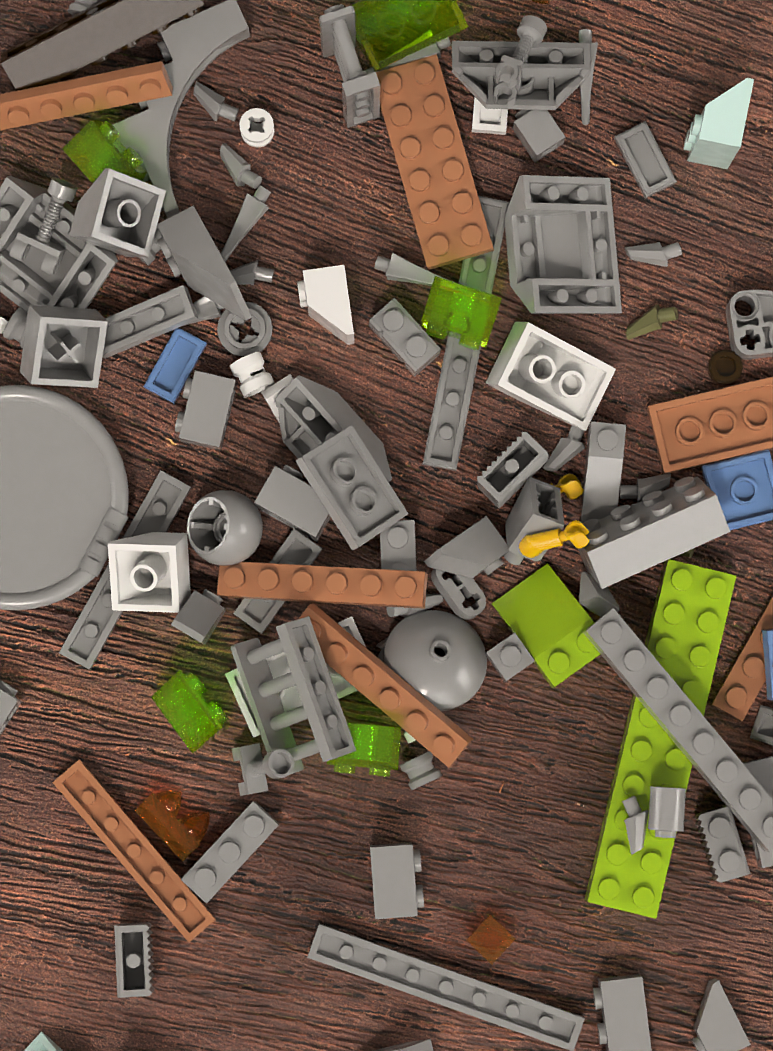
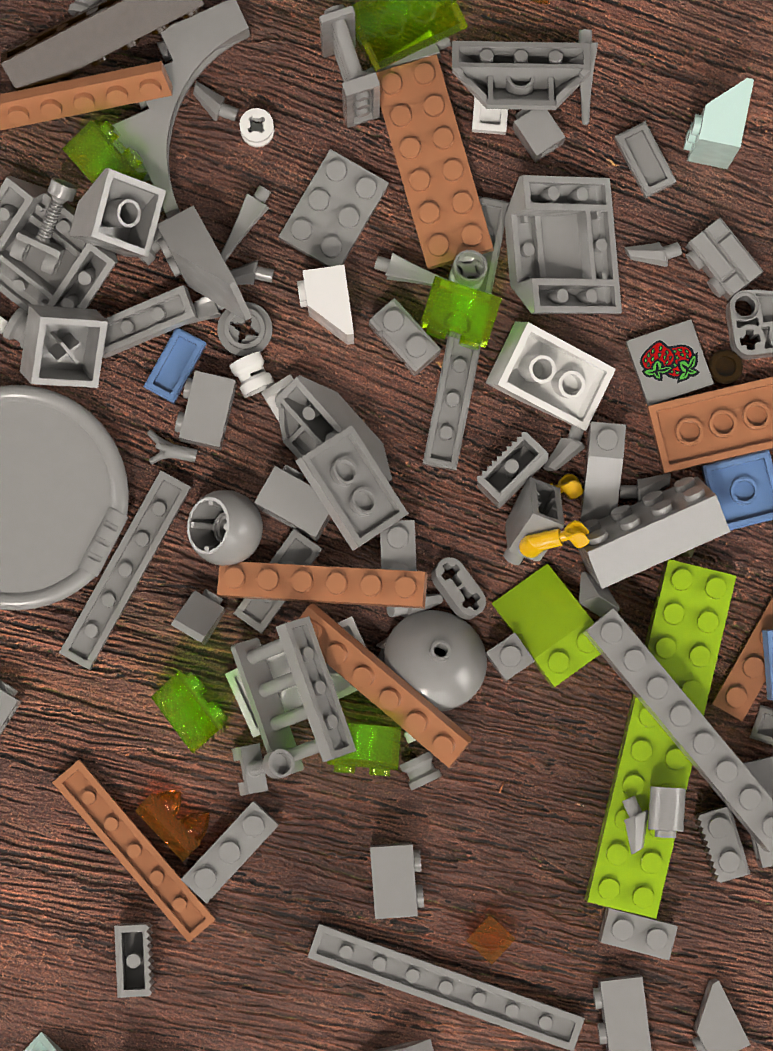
white slope [108,532,191,613] -> none
light grey bar [220,143,262,189] -> none
light grey slope [424,516,509,578] -> none
light grey bar [493,15,547,109] -> none
olive bar [626,304,678,340] -> none
none -> light grey bar [147,429,198,464]
none -> light grey plate [278,149,389,267]
none -> light grey wheel [449,250,488,295]
none -> light grey brick [597,907,678,961]
none -> light grey tile [625,319,714,407]
none -> light grey brick [685,217,764,301]

